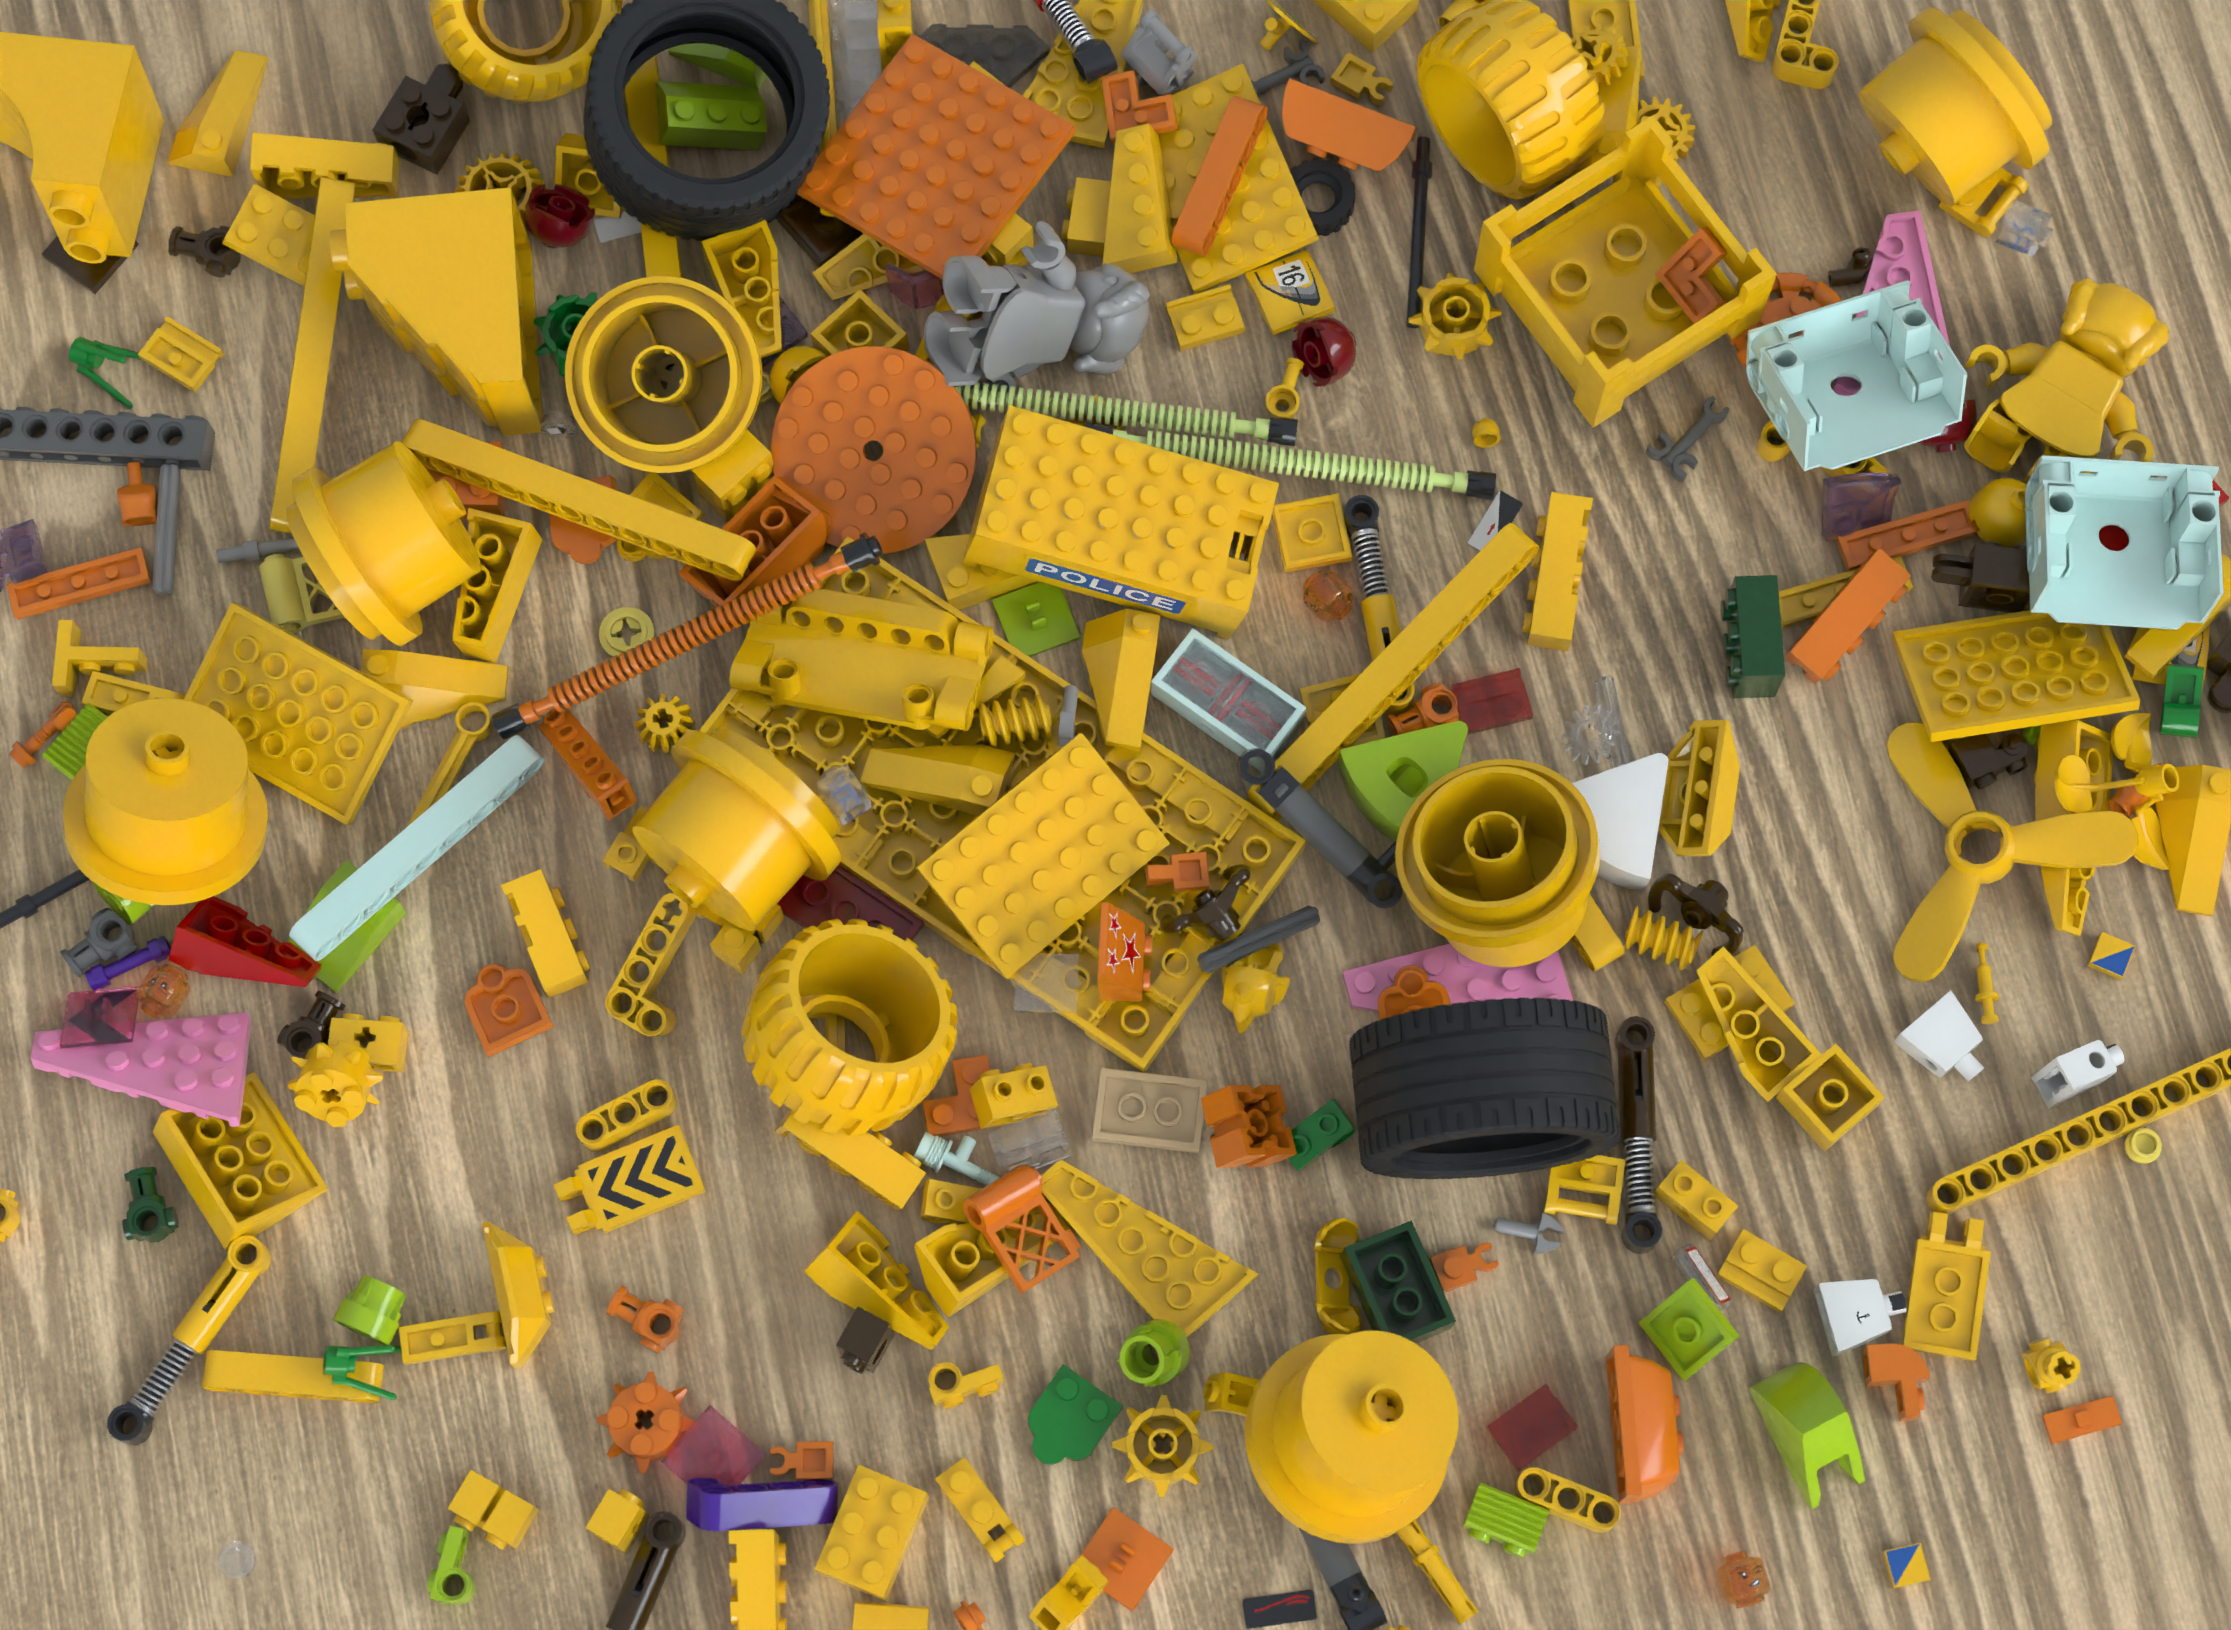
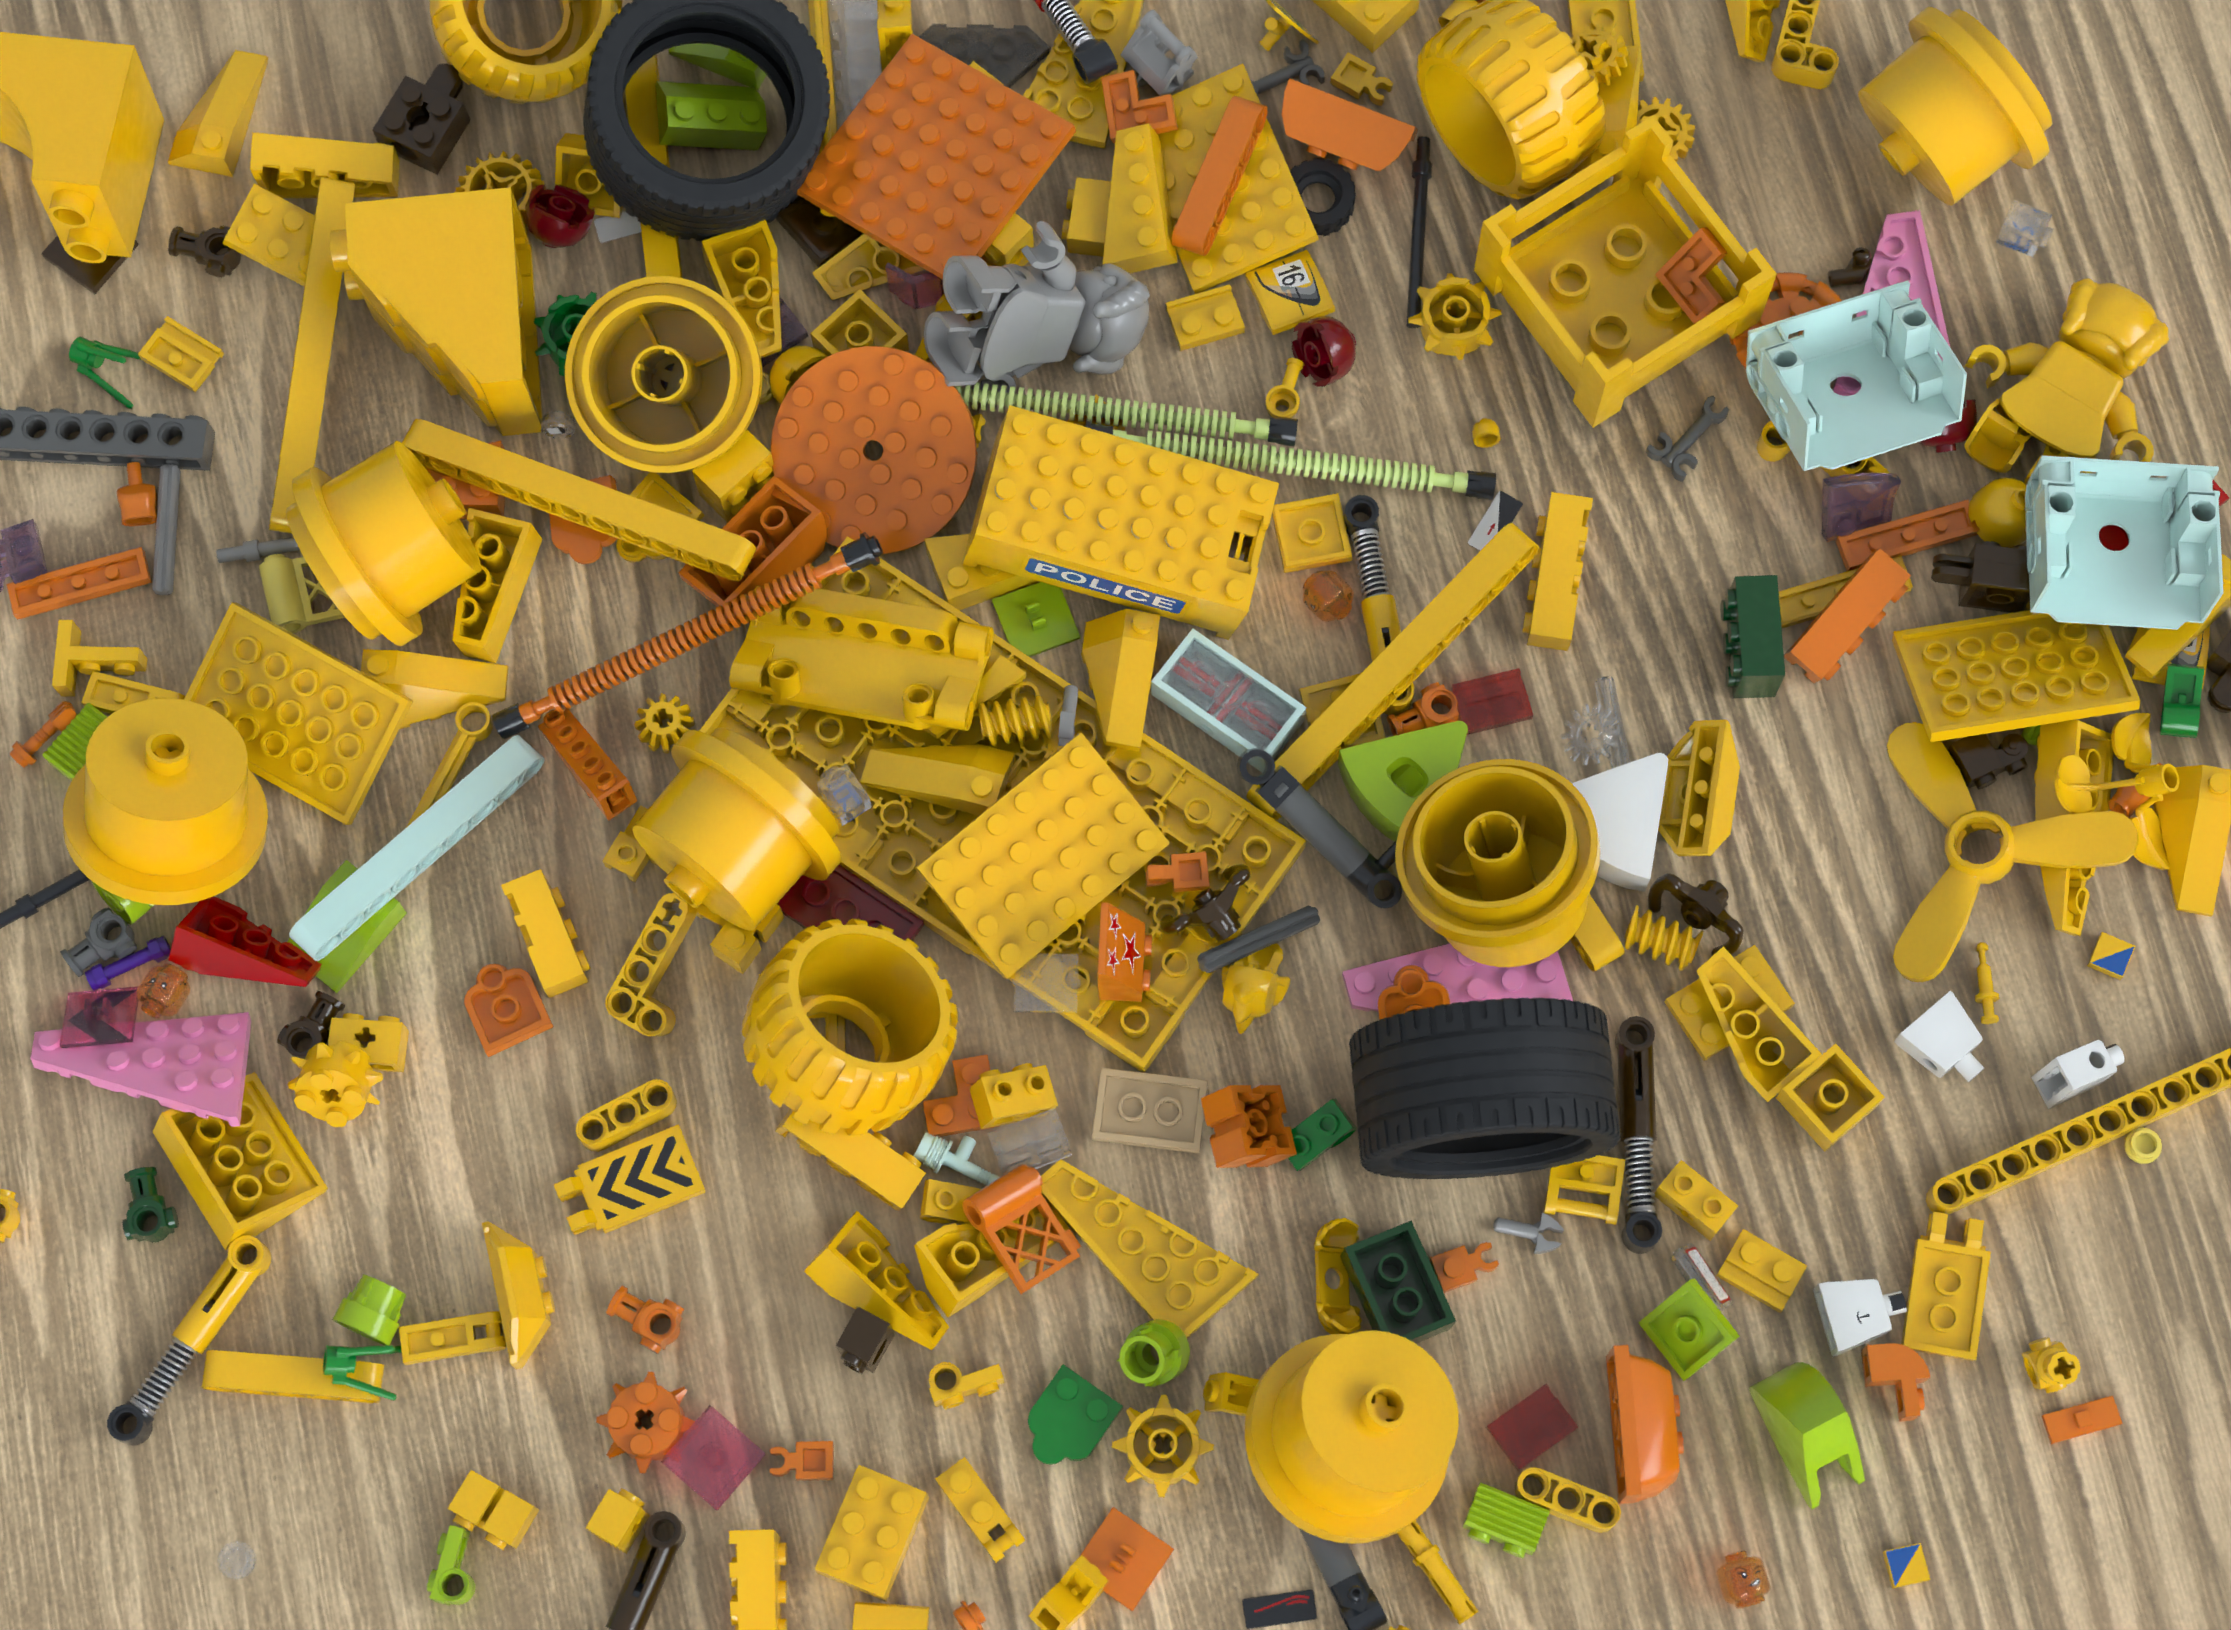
light yellow gear [599,607,655,657] -> none
beam [686,1478,838,1531] -> none
yellow plate [1938,168,2029,238] -> none

